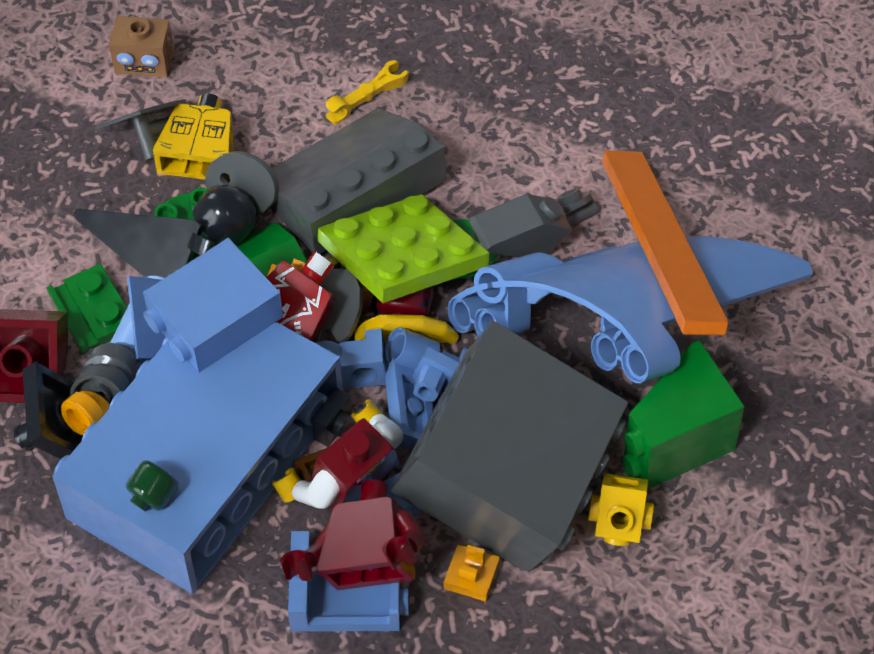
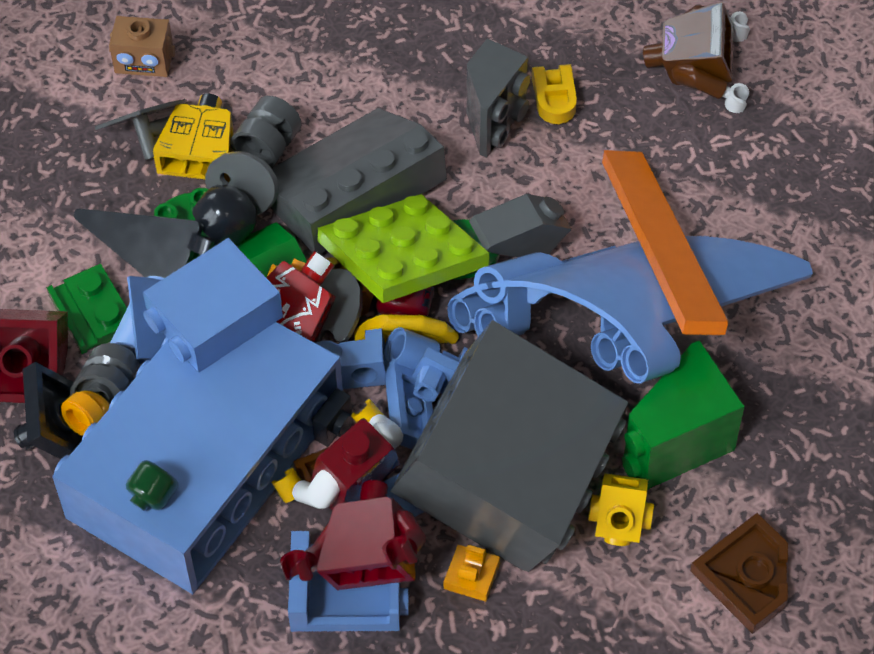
yellow piece [326,60,409,125] -> none
dark grey plate [557,188,599,227] -> none
none -> dark grey wheel [231,95,302,169]
none -> dark grey slope [466,38,530,158]
none -> yellow plate [532,64,577,124]
none -> reddish brown torso [643,1,750,113]
none -> reddish brown plate [690,513,788,634]

